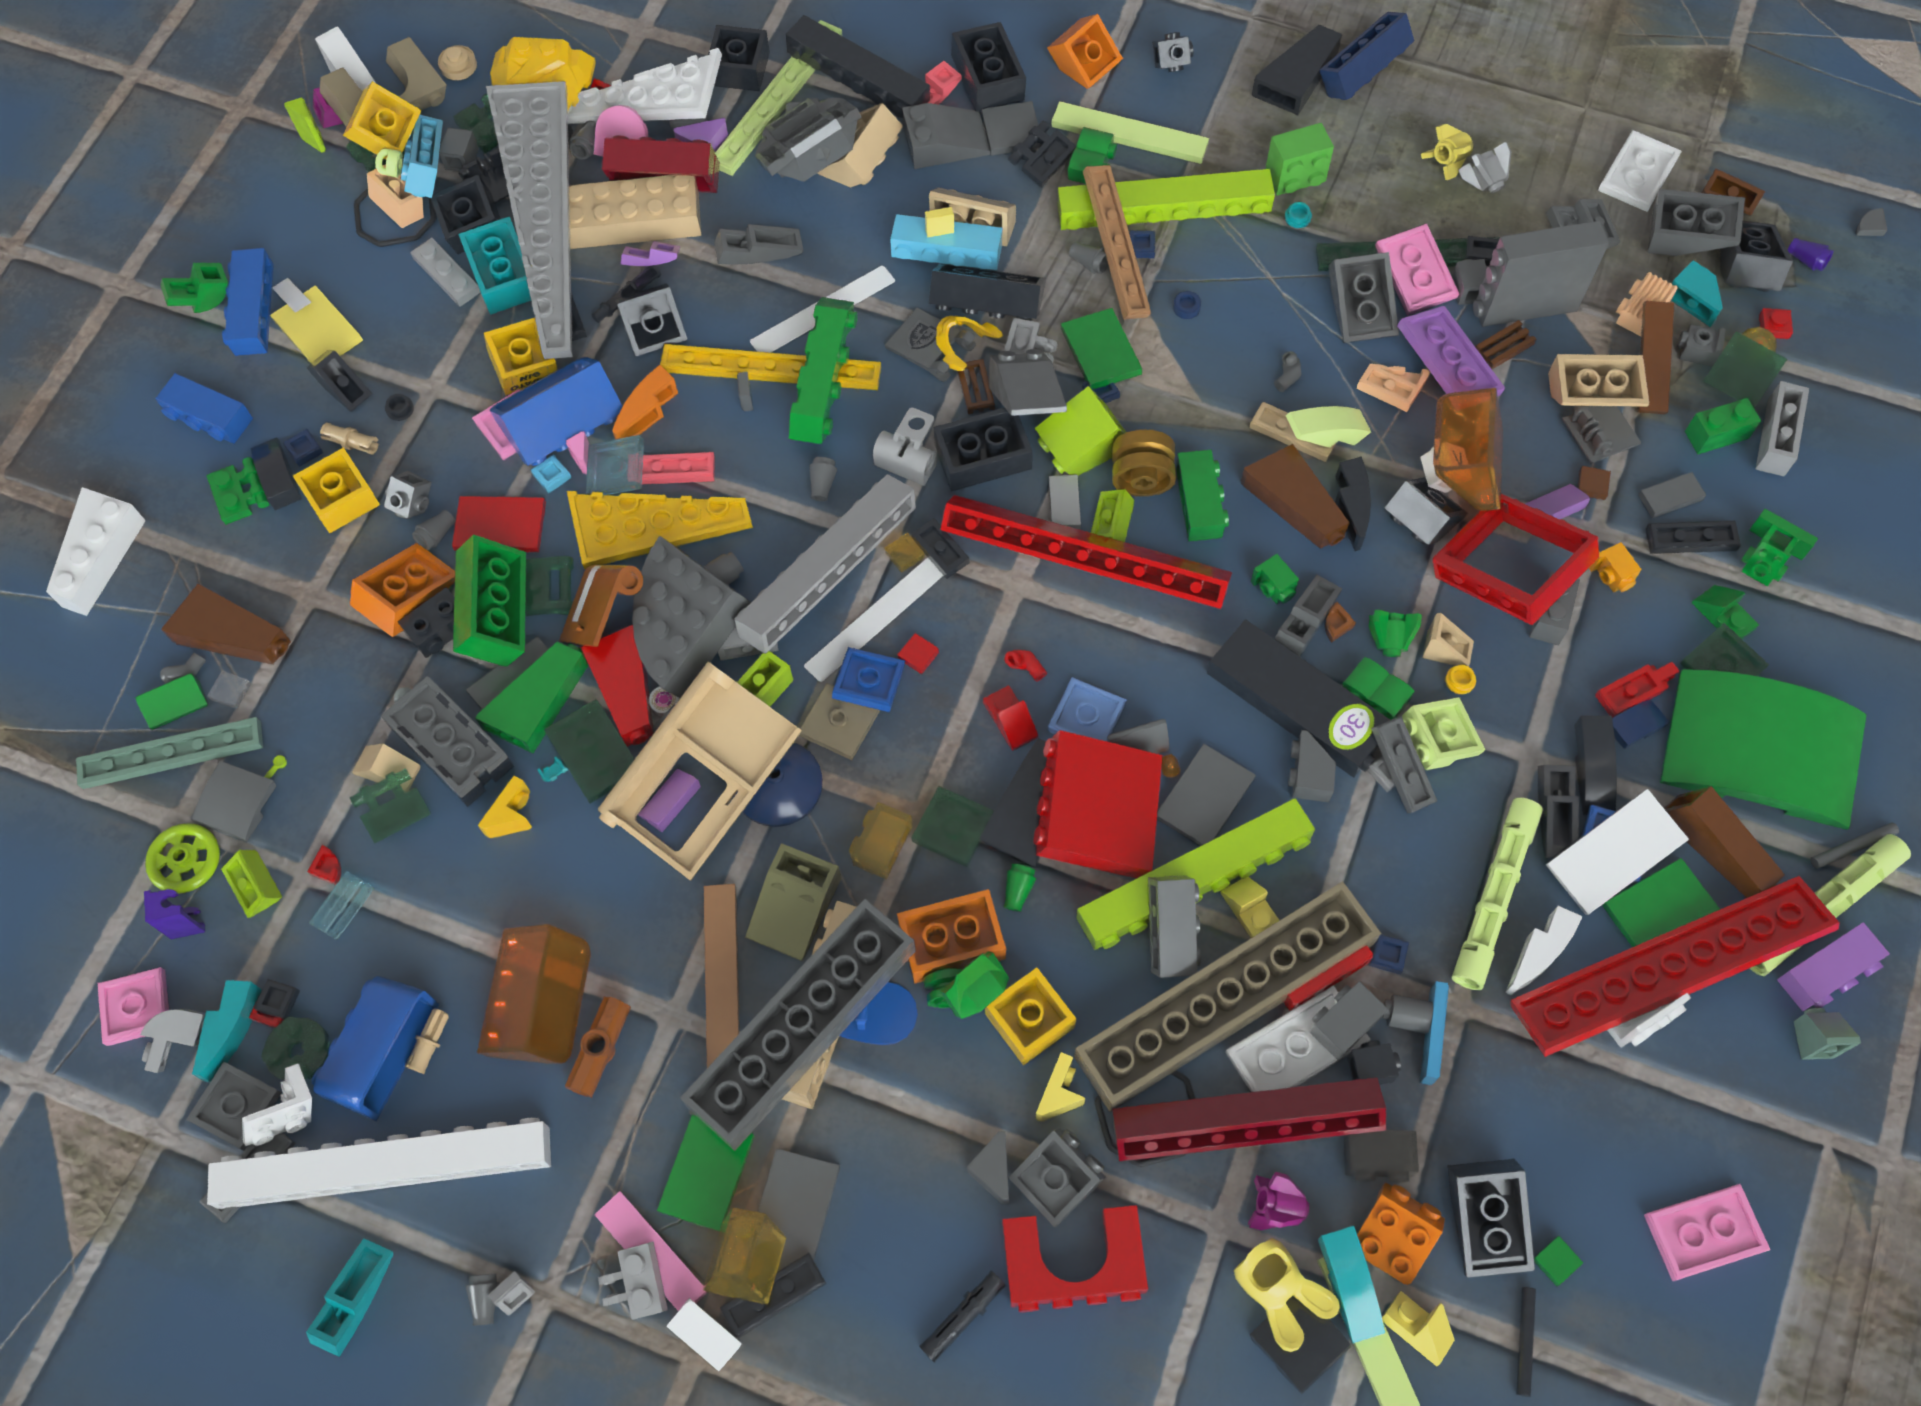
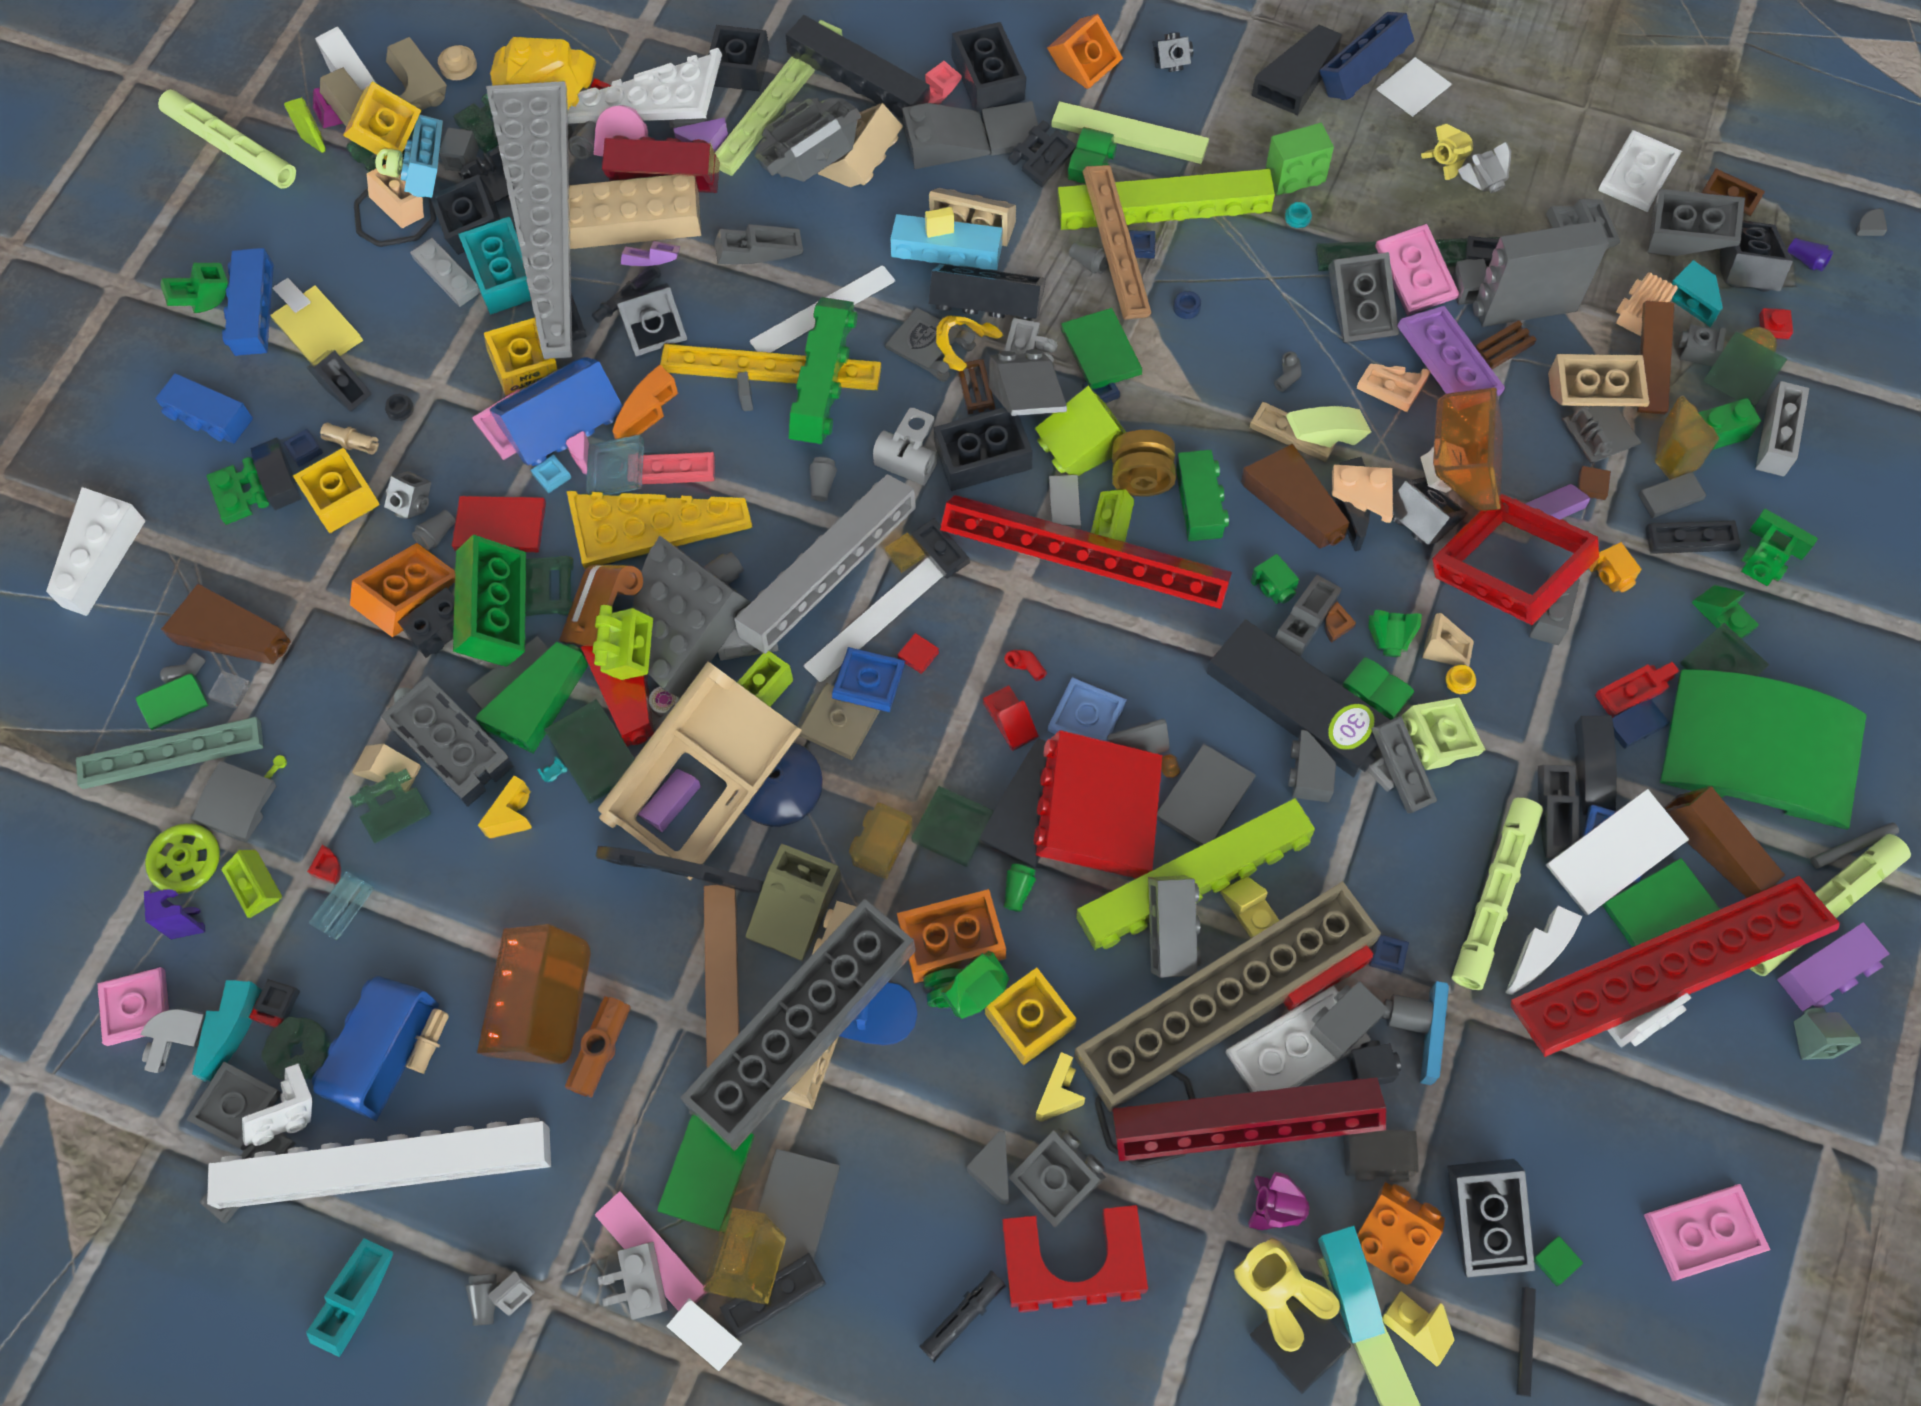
none -> yellowish green piece [158,89,296,189]
none -> lime brick [592,605,653,680]
none -> black tile [595,846,764,893]
none -> light nougat wing [1332,465,1393,523]
none -> white sticker [1376,57,1452,117]
none -> clear yellow slope [1655,395,1719,480]

